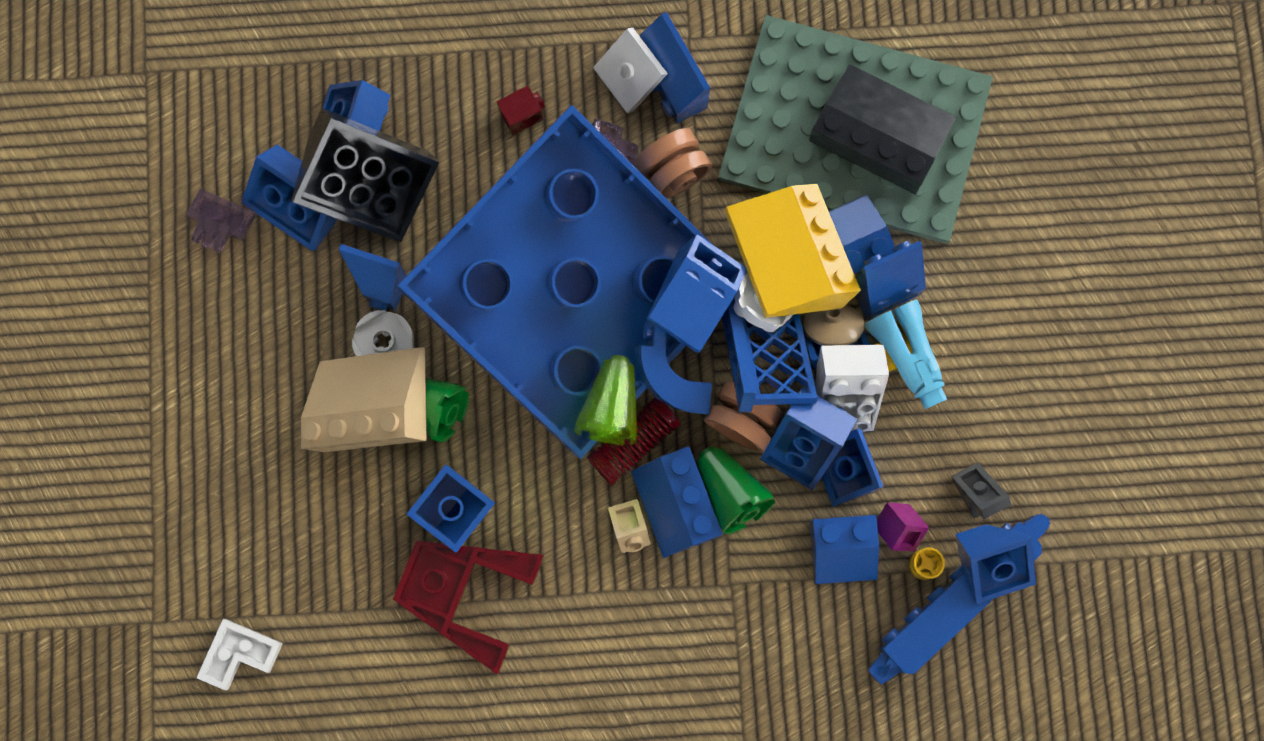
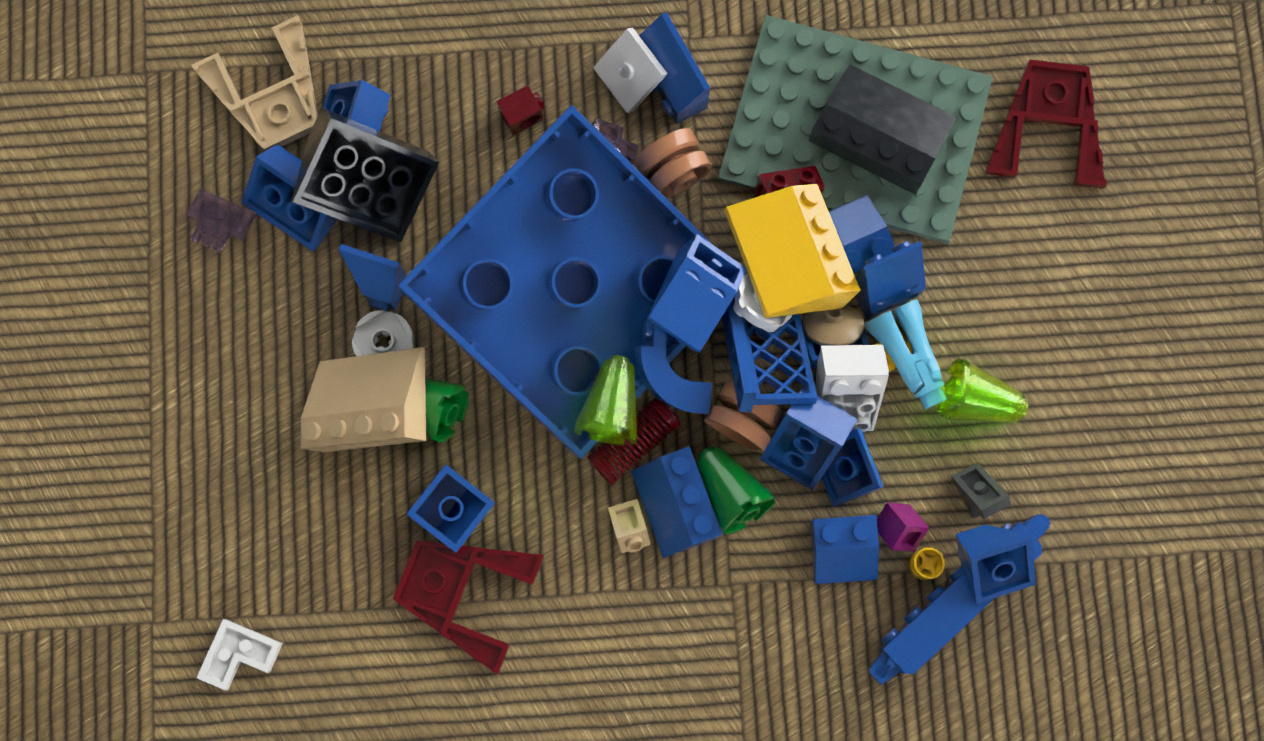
none -> tan wing [191,15,318,152]
none -> dark red bracket [753,166,825,198]
none -> clear neon green cone [937,358,1028,423]
none -> dark red wing [985,59,1107,189]

